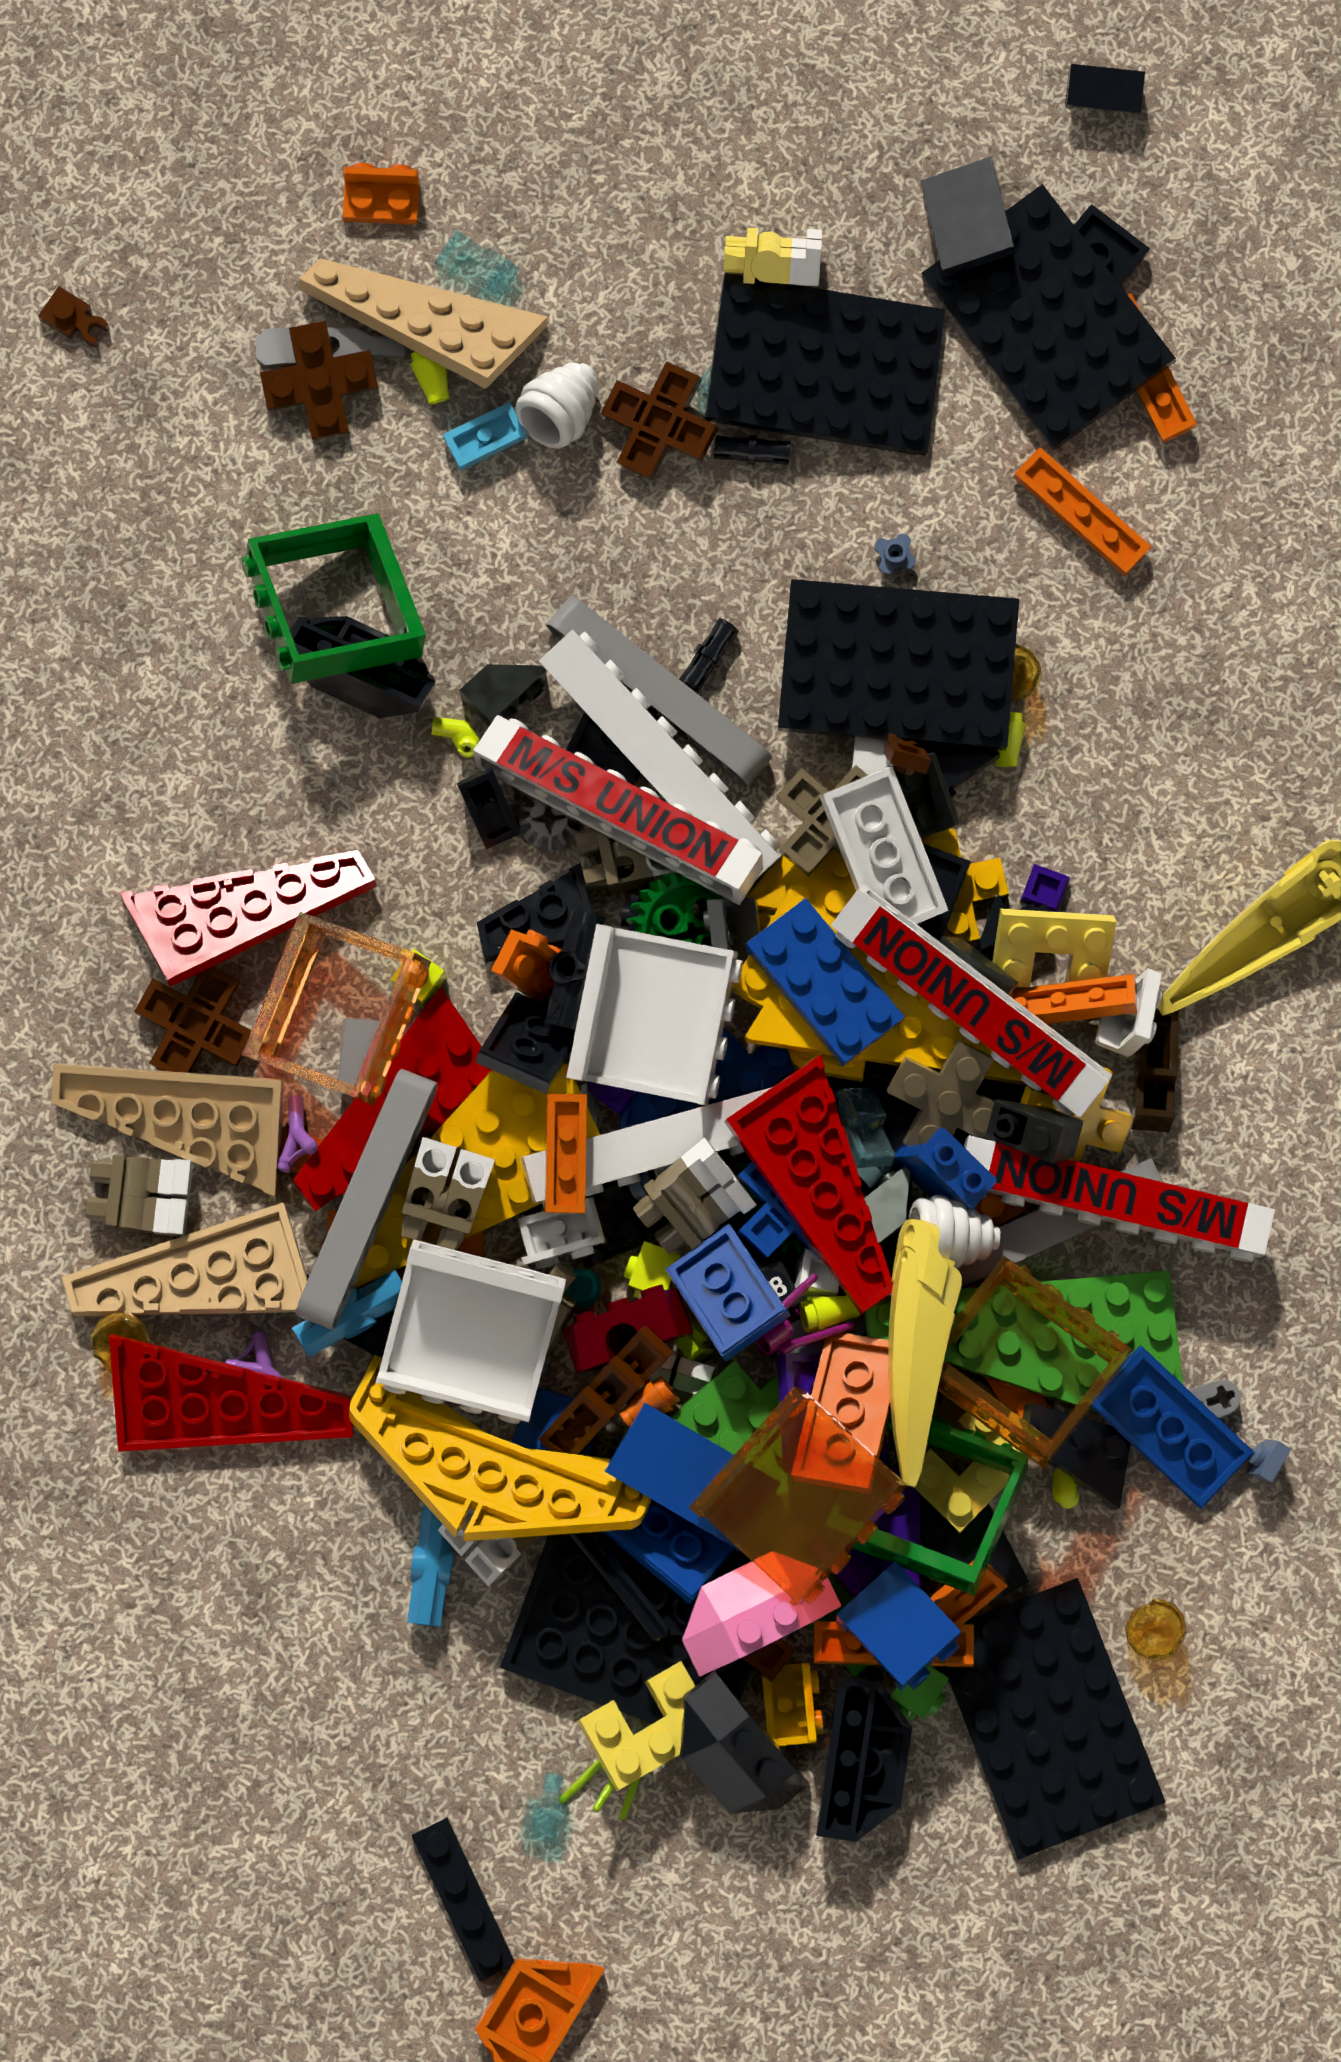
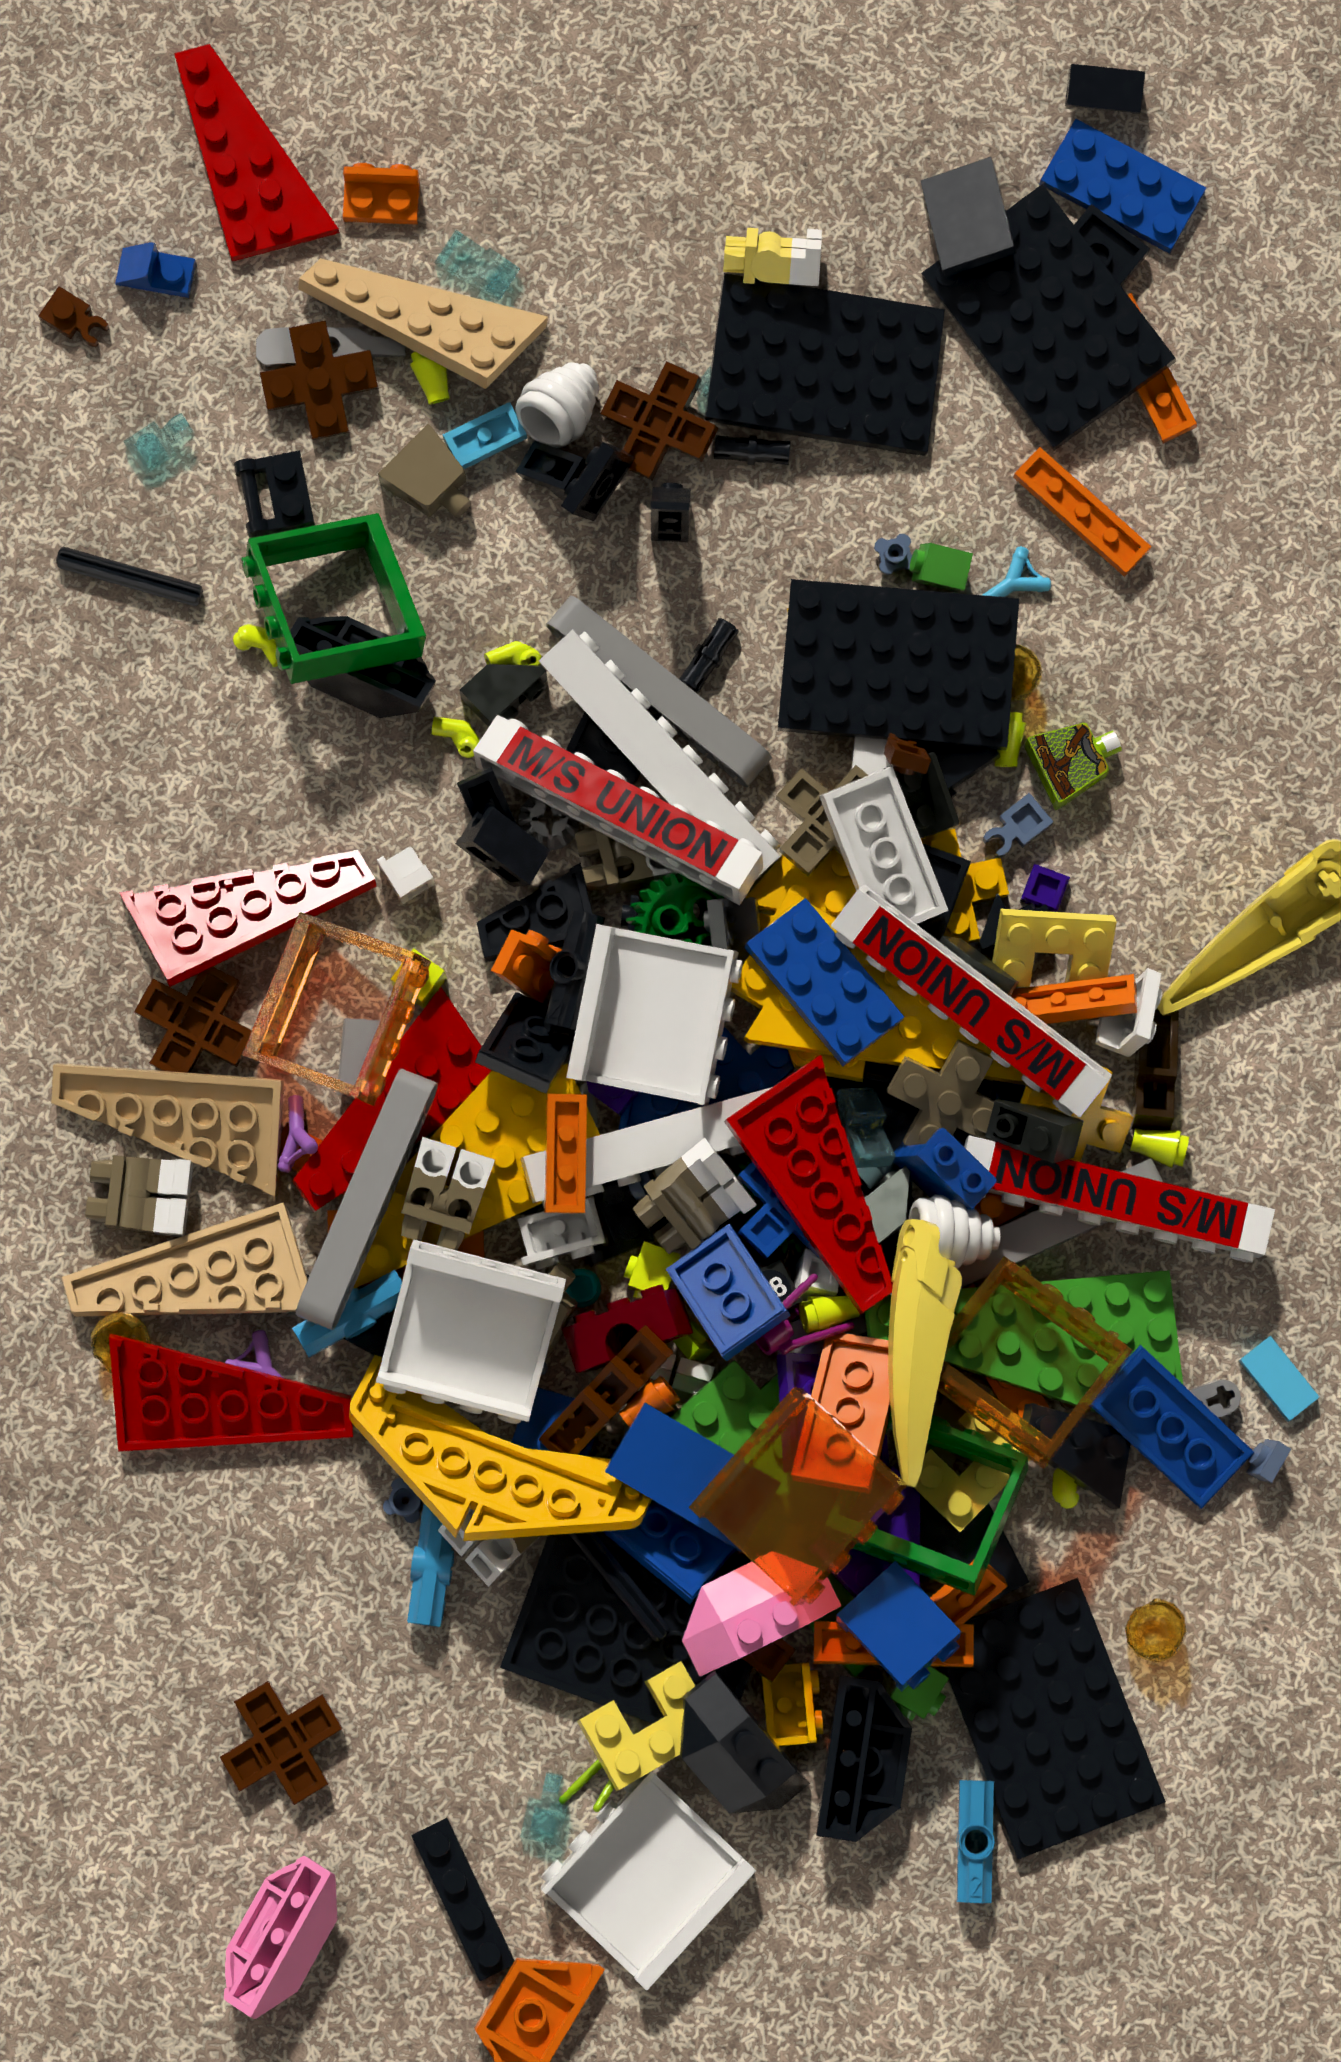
none -> black axle [56,547,203,606]
none -> blue slope [115,242,196,298]
none -> clear light blue plate [123,413,193,475]
none -> red wing [174,44,340,262]
none -> reddish brown plate [220,1681,344,1805]
none -> bright pink wedge [224,1856,337,2019]
none -> neon yellow arm [233,624,278,667]
none -> black plate [234,450,315,537]
none -> white panel [377,847,435,904]
none -> dark tan torso [378,424,471,518]
none -> sand blue plate [383,1478,422,1523]
none -> black hinge [455,807,550,887]
none -> neon yellow arm [484,641,542,666]
none -> black slope [515,440,586,501]
none -> white panel [541,1771,756,1990]
none -> black plate [561,442,636,521]
none -> black slope [651,483,691,542]
none -> bright green brick [910,543,973,592]
none -> dark azure piece [956,1780,995,1903]
none -> medium azure piece [982,546,1051,597]
none -> sand blue plate [982,792,1054,858]
none -> torso [1024,723,1122,811]
none -> blue plate [1039,119,1206,254]
none -> neon yellow cone [1130,1128,1189,1168]
none -> medium azure tile [1239,1336,1319,1422]

